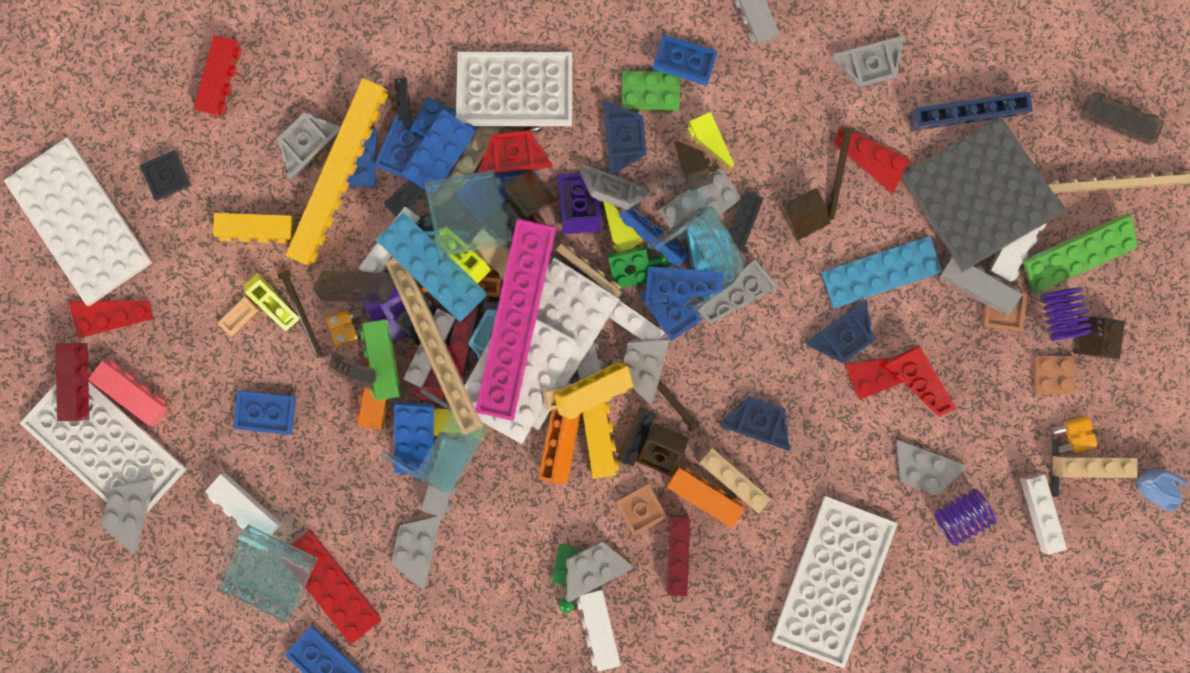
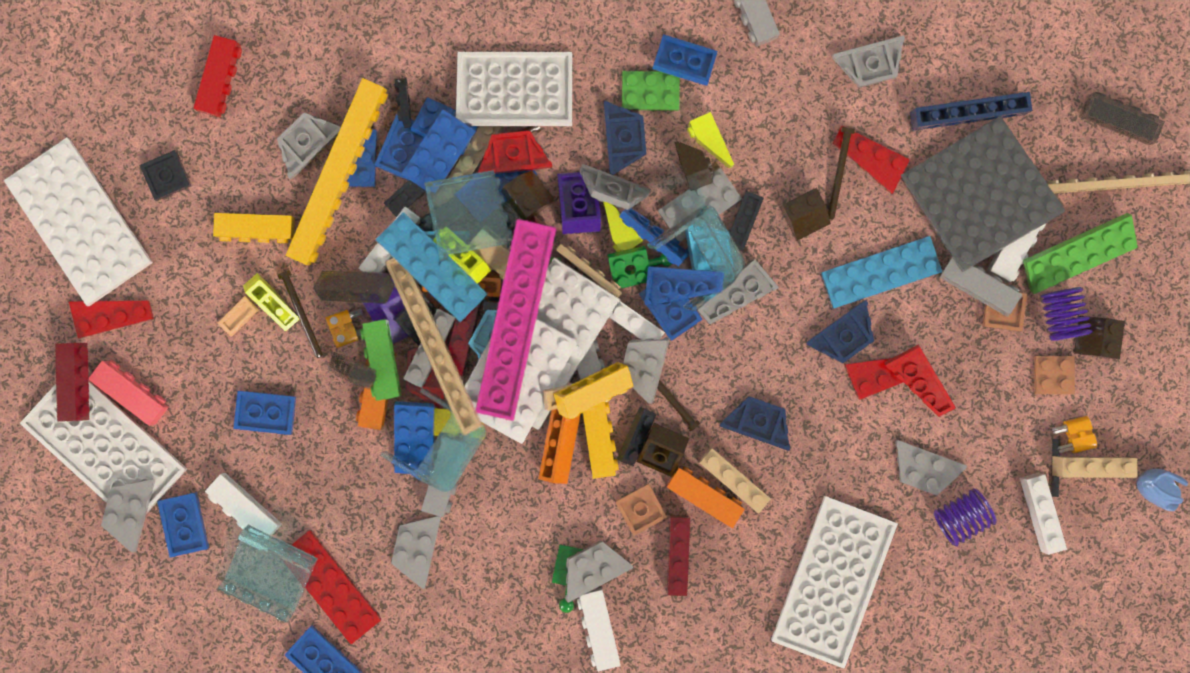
none -> blue plate [157,492,209,558]

